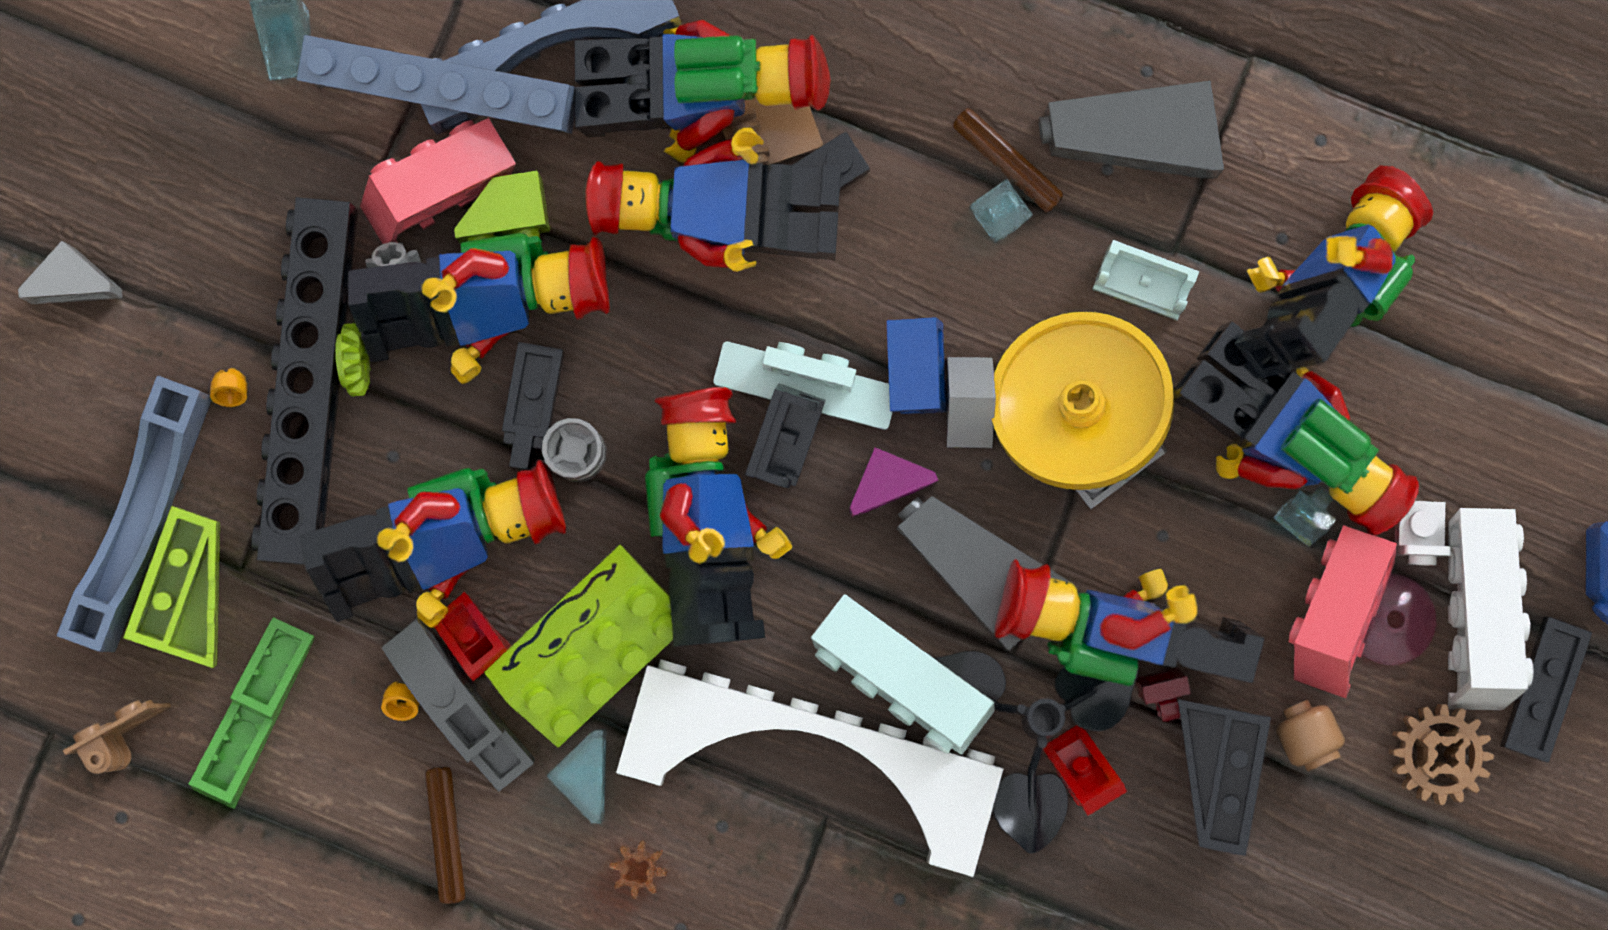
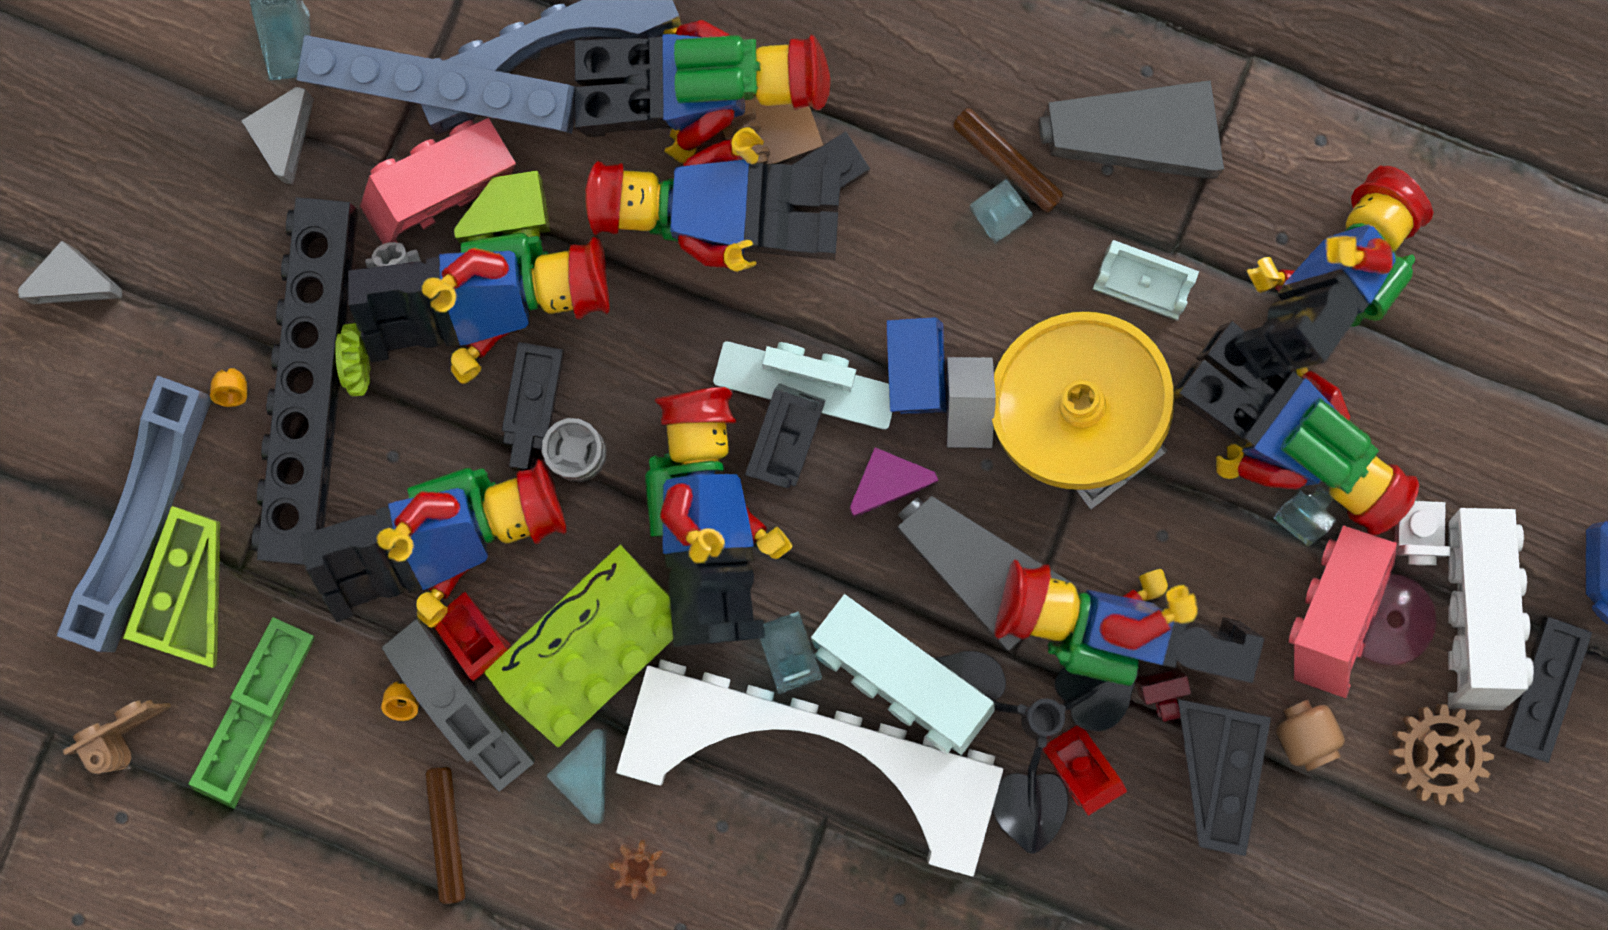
none -> light grey slope [242,87,314,185]
none -> clear light blue slope [760,611,823,694]

